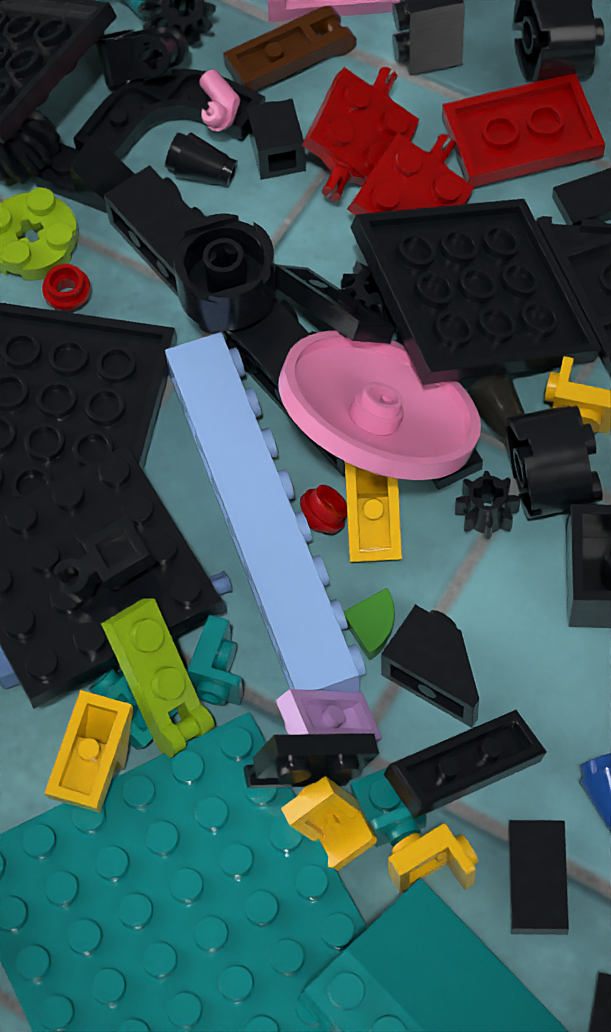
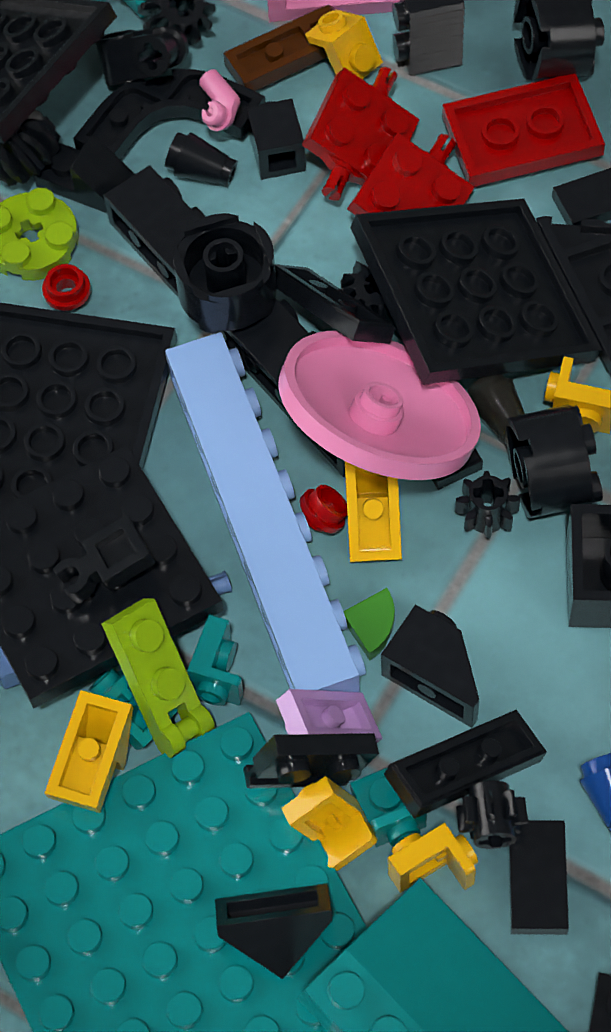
none -> black slope [215,883,333,979]
none -> yellow bracket [305,10,383,79]
none -> black gear [456,780,528,849]

